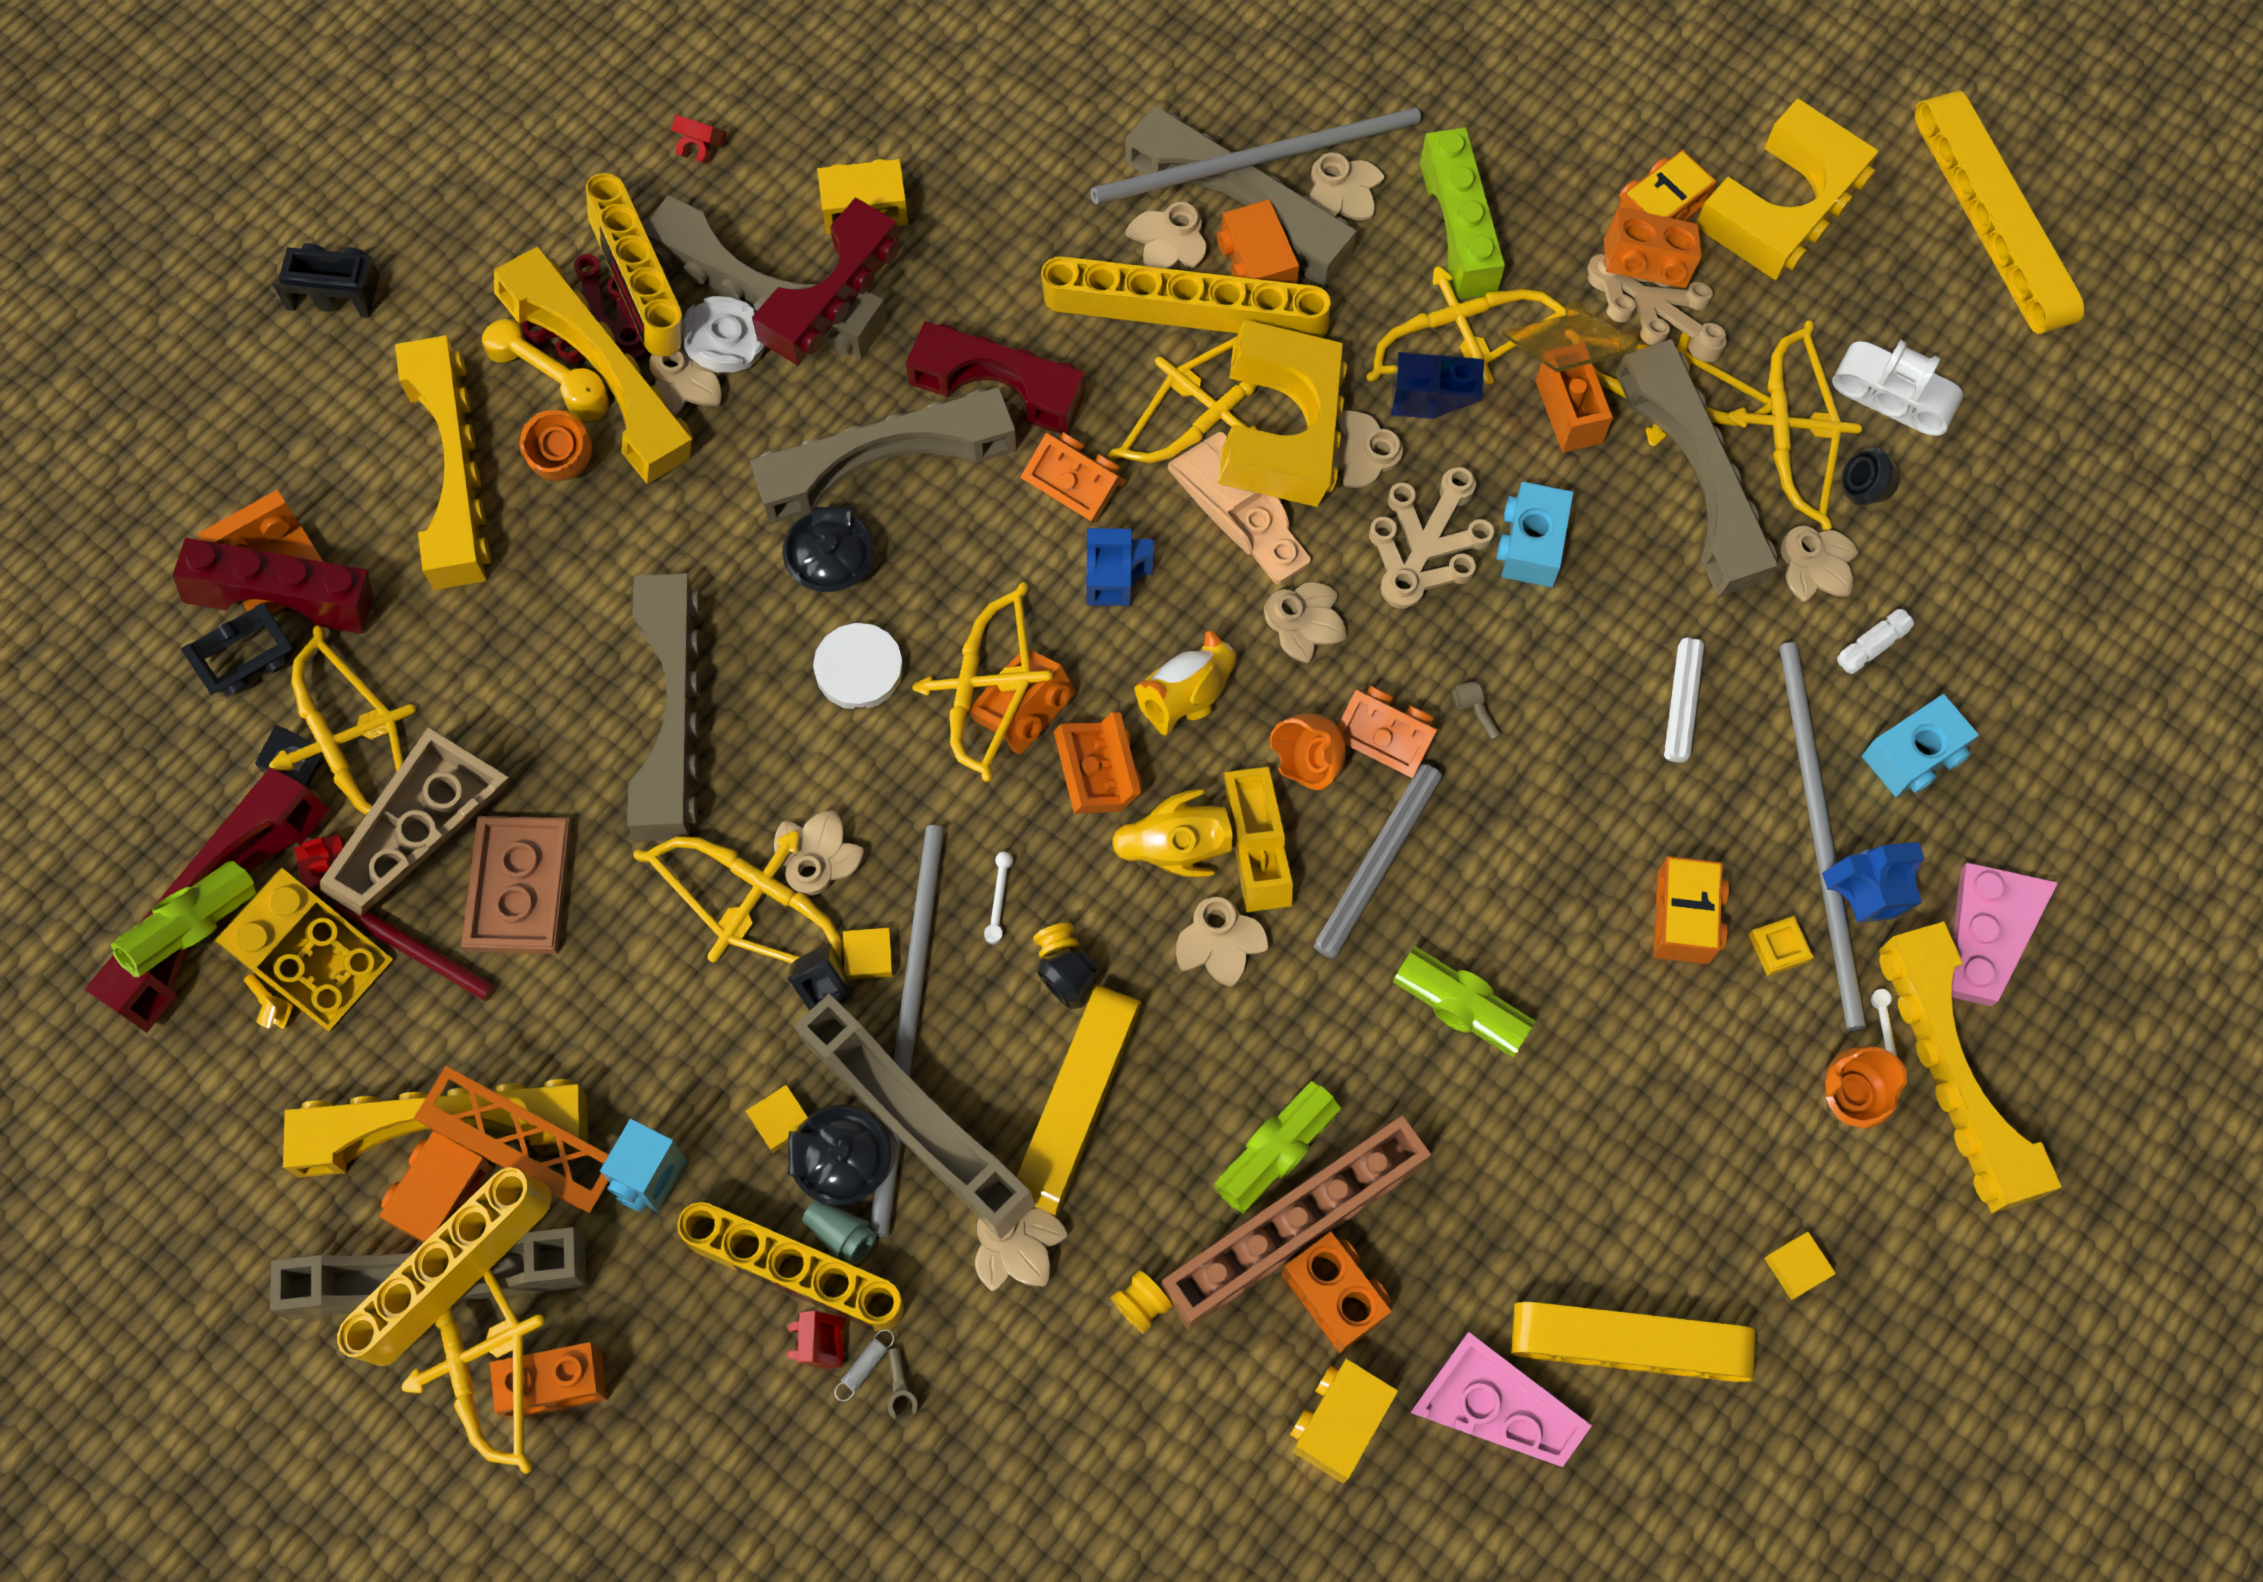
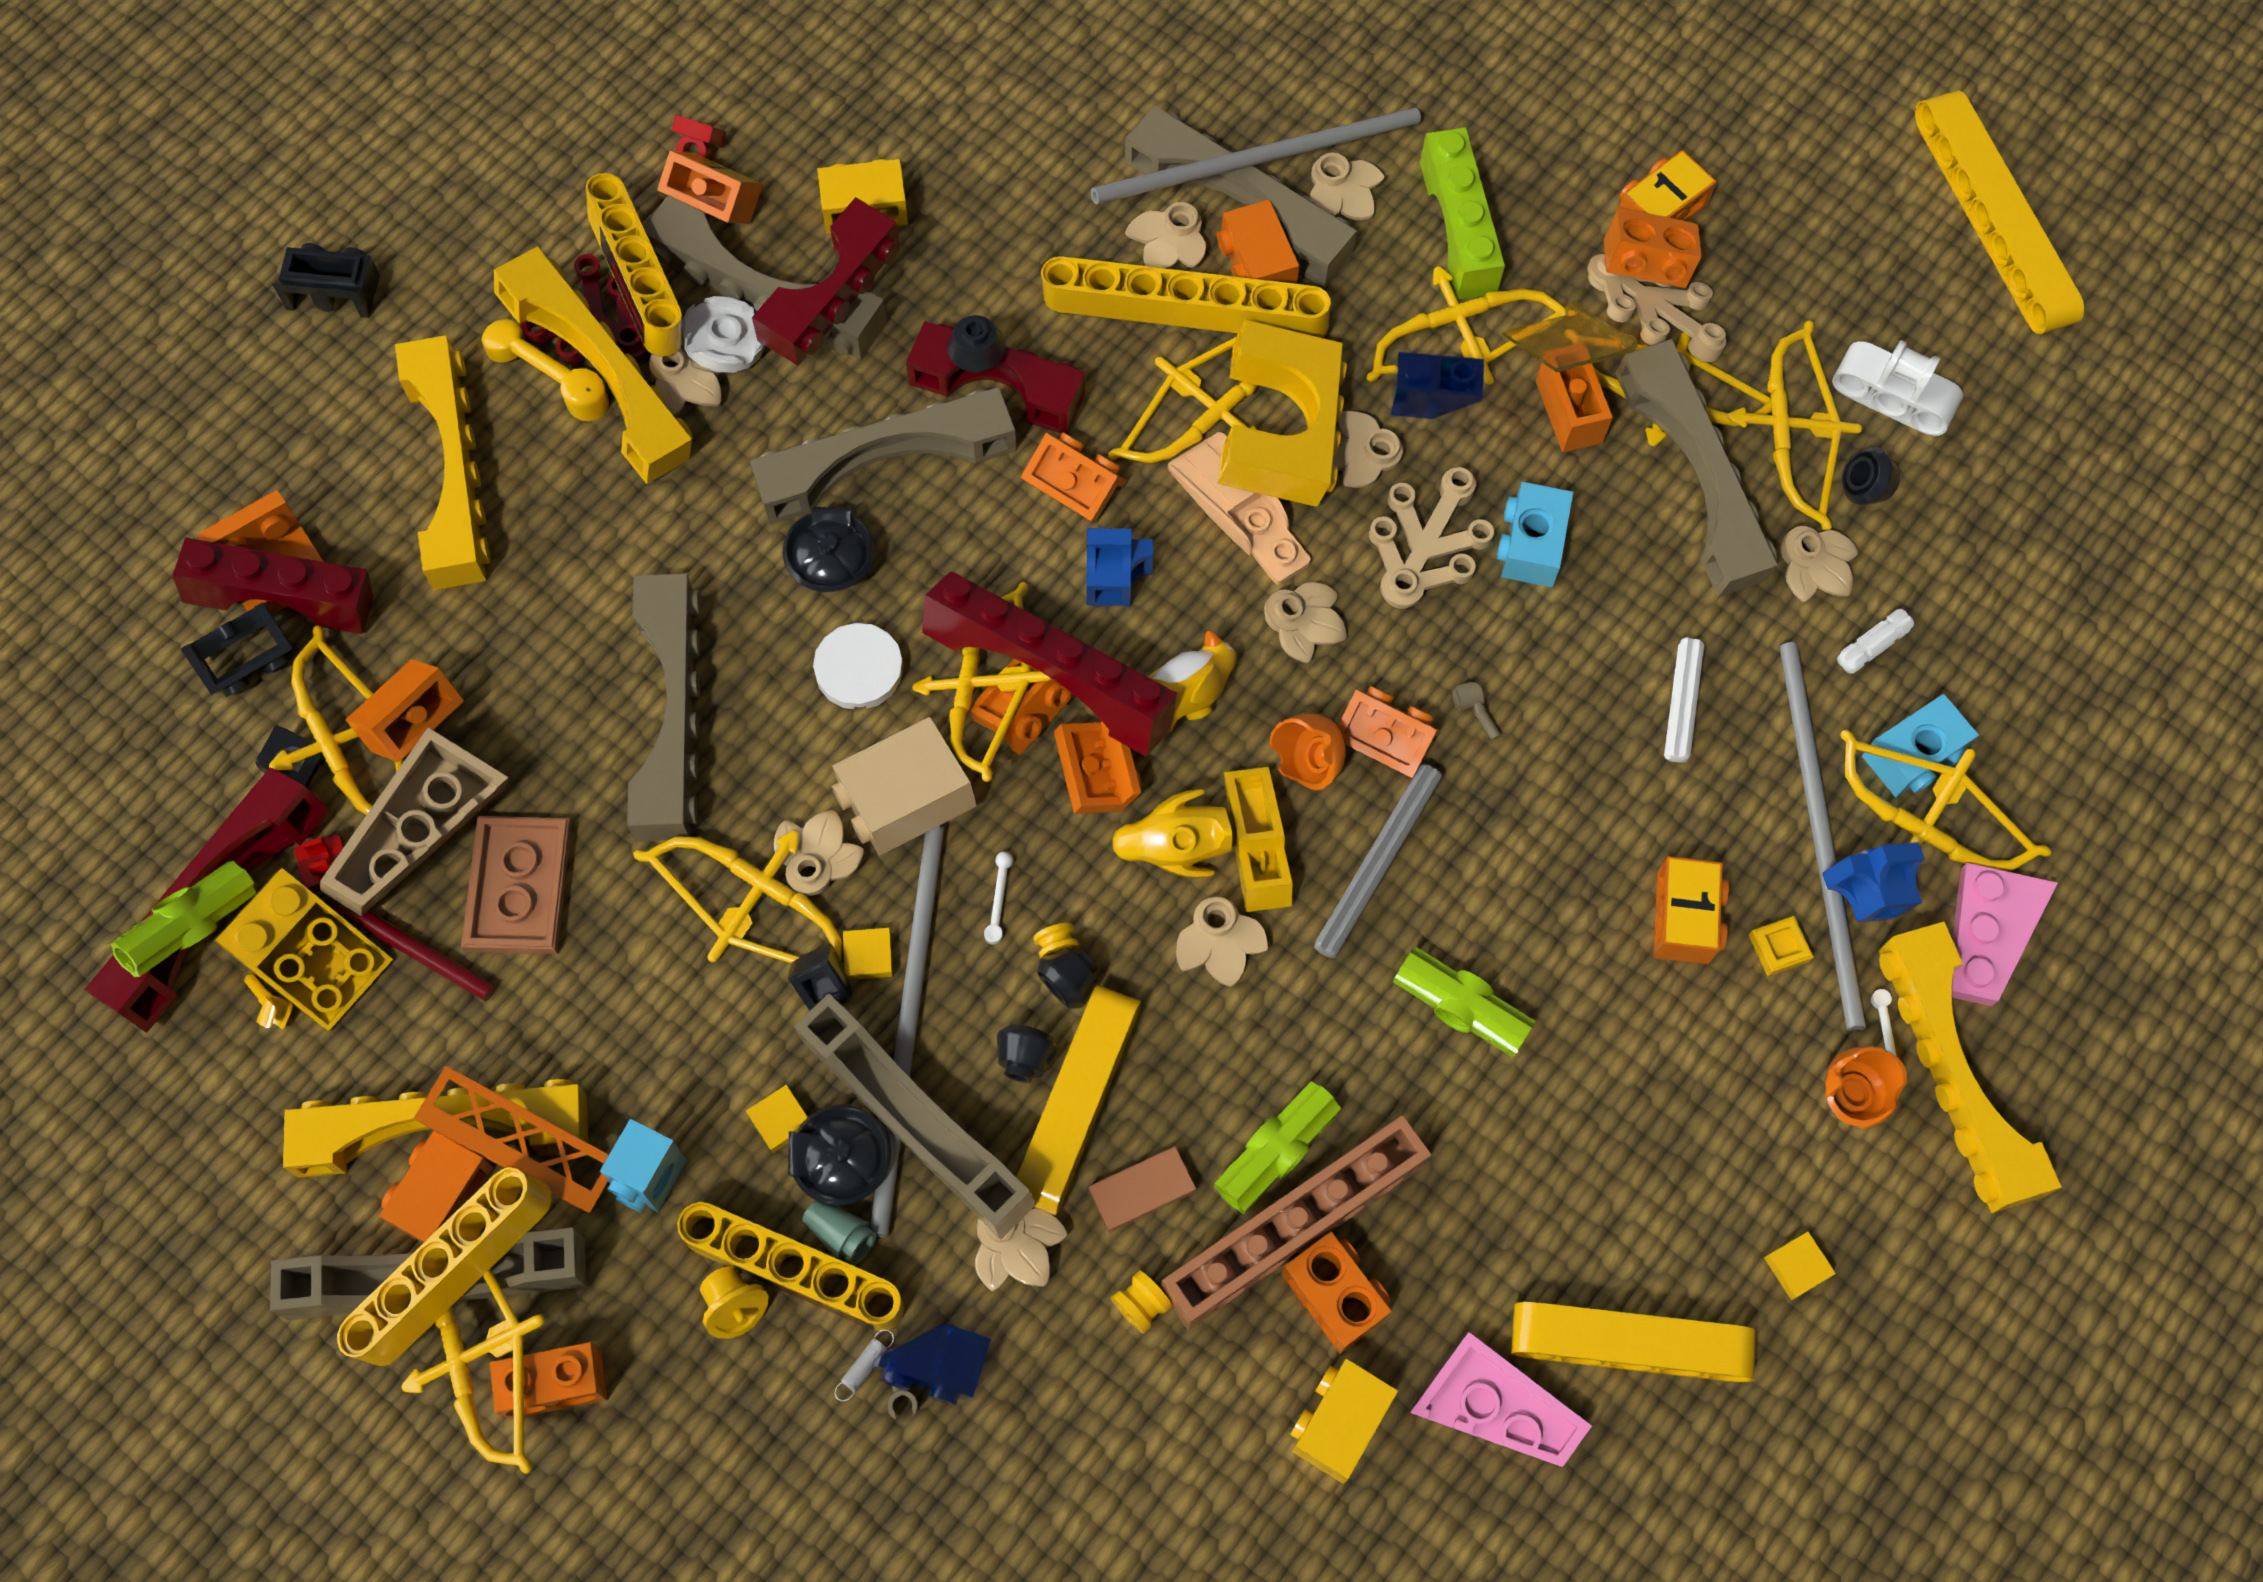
orange hair [519,410,593,482] -> none
red tile [786,1311,845,1369] -> none
yellow arch [1696,98,1879,281] -> none
none -> orange brick [345,659,464,762]
none -> orange brick [657,150,763,224]
none -> yellow piece [700,1267,769,1339]
none -> tan brick [831,717,977,856]
none -> clear blue slope [871,1323,991,1406]
none -> dark red arch [922,571,1178,757]
none -> black cone [947,315,1006,373]
none -> black cone [997,1024,1060,1083]
none -> nougat tile [1088,1146,1196,1233]
none -> yellow piece [1840,729,2051,872]

